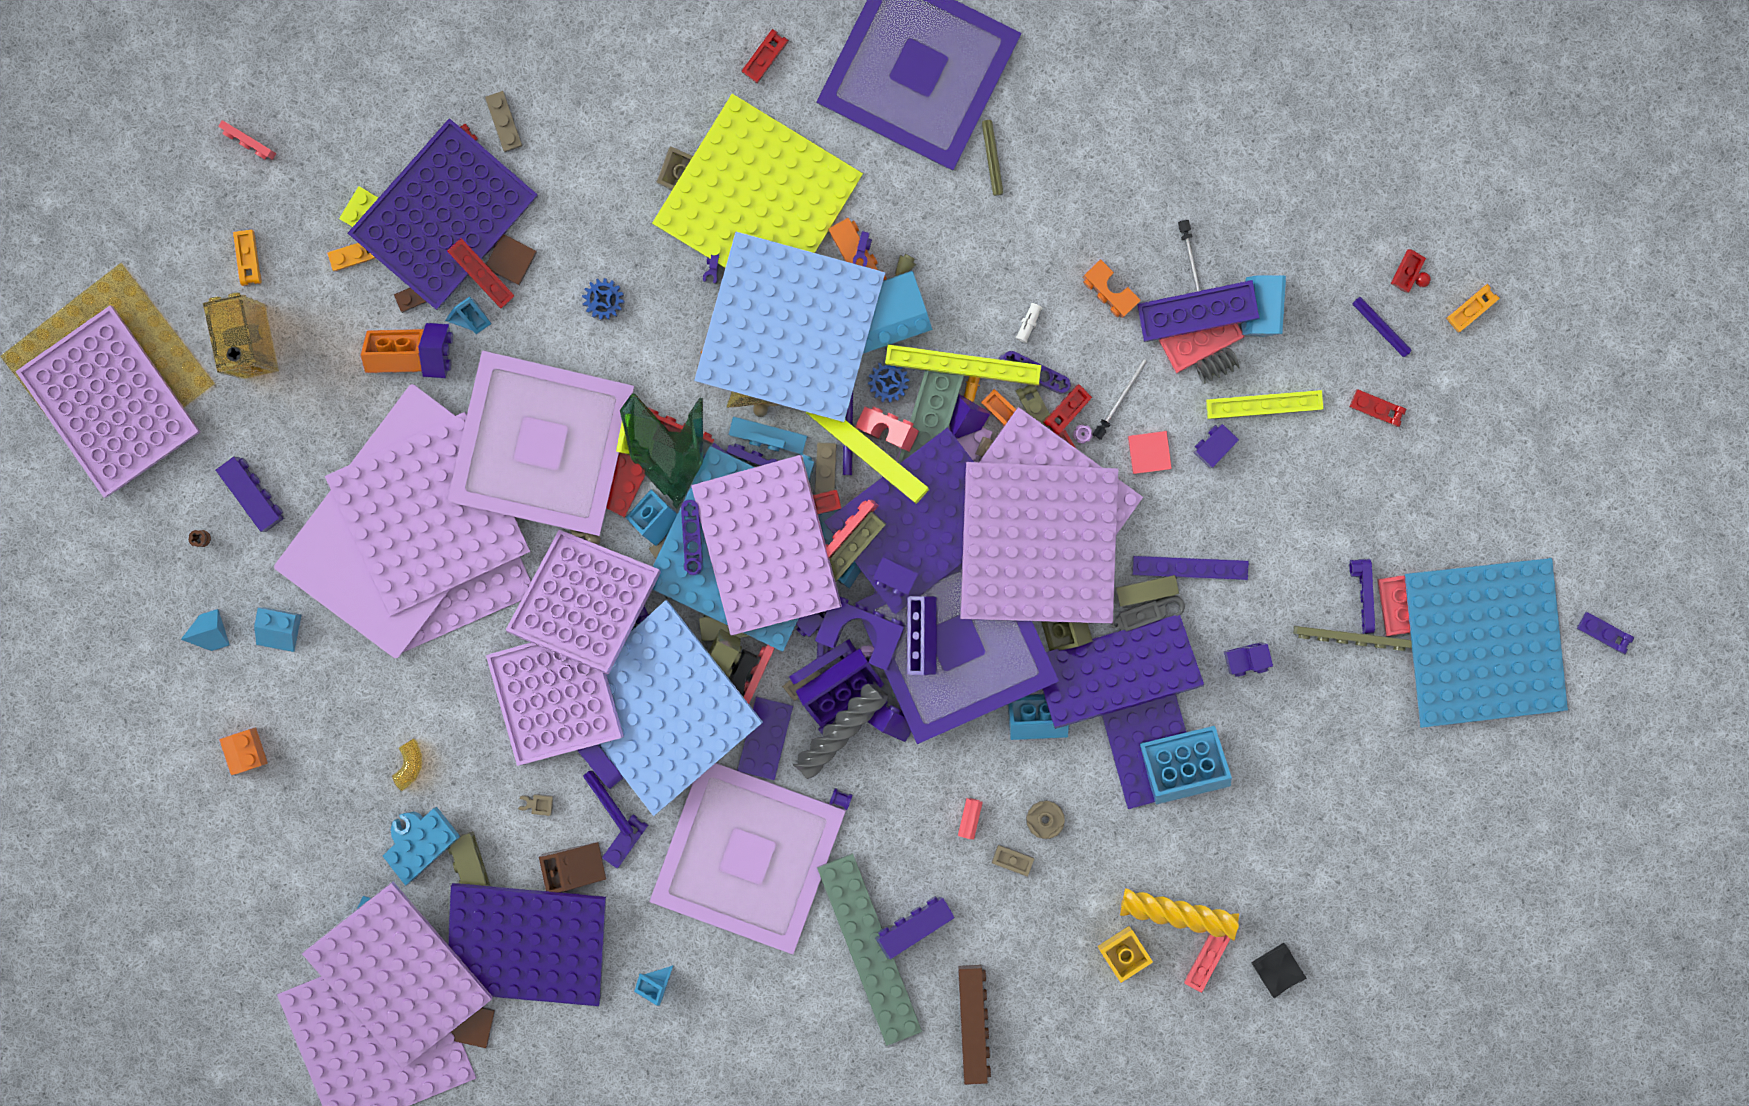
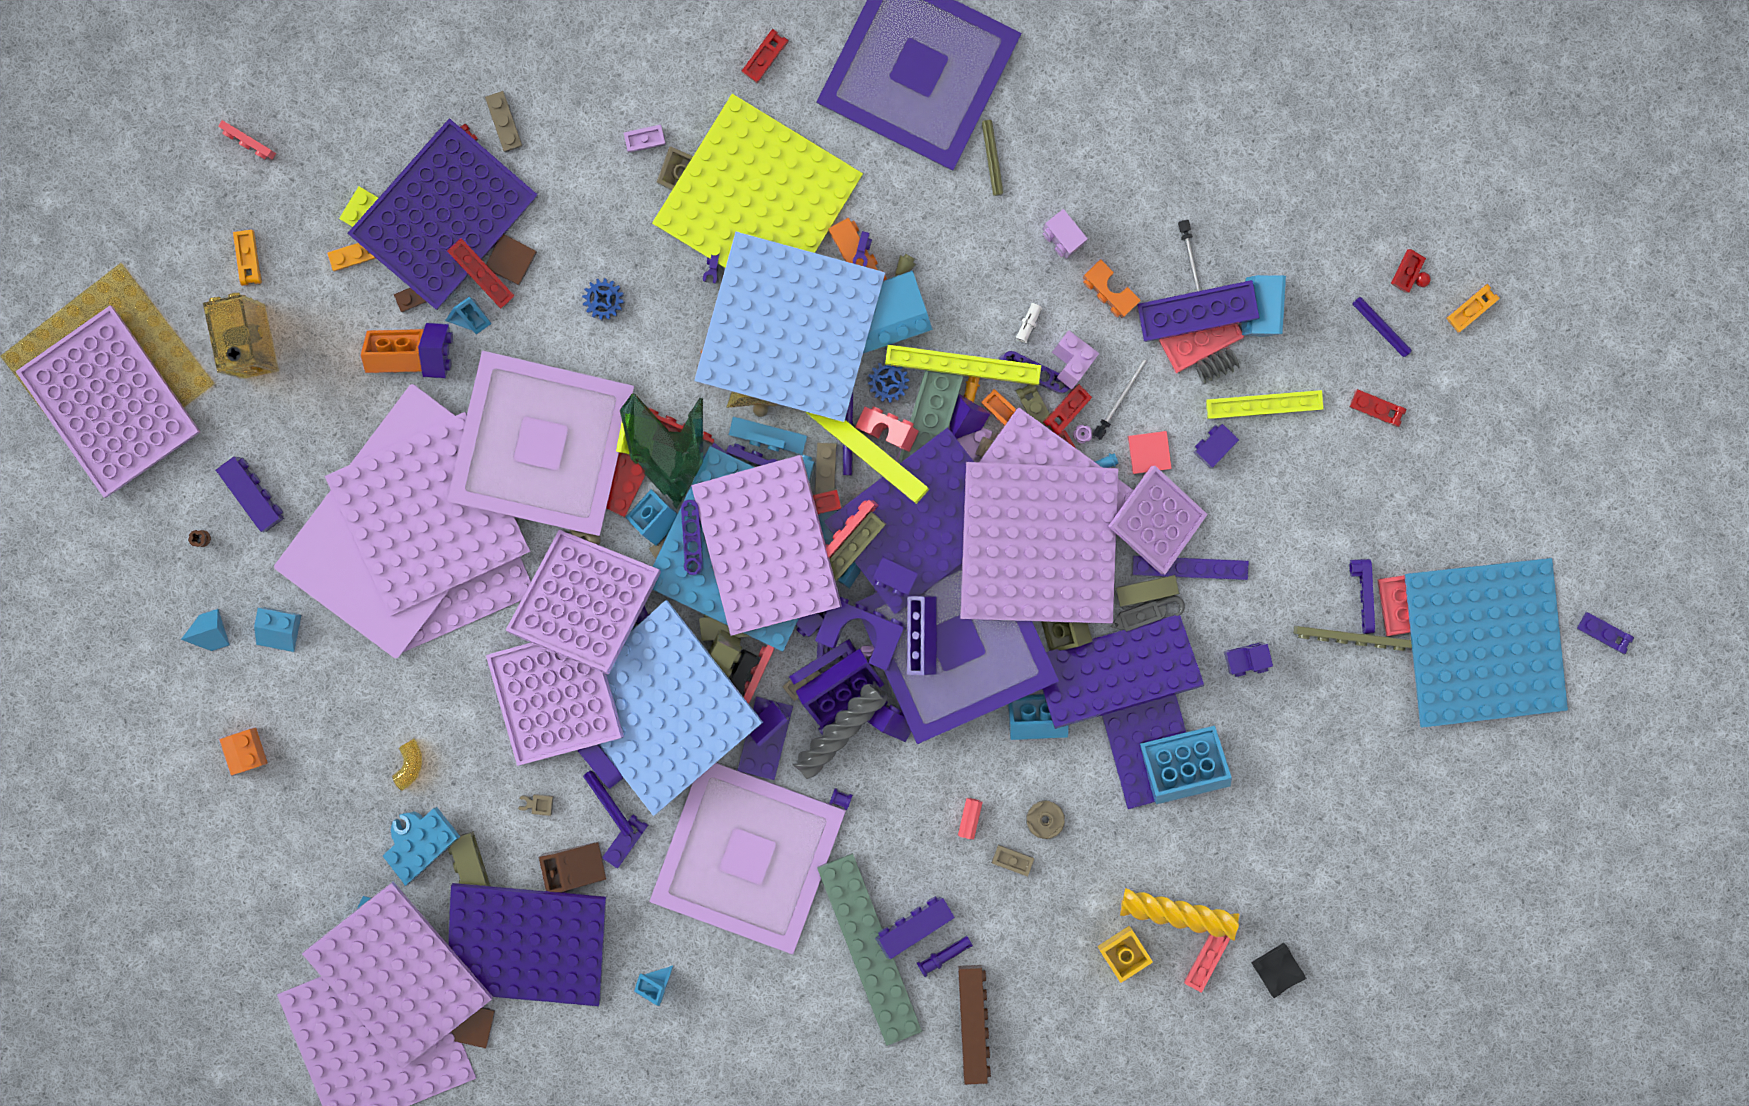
none -> lavender plate [624,125,666,153]
none -> dark purple slope [749,701,790,747]
none -> dark purple pin [916,935,973,978]
none -> lavender brick [1042,209,1088,259]
none -> lavender brick [1052,330,1099,389]
none -> dark azure pin [1094,453,1119,468]
none -> lavender plate [1108,466,1208,575]

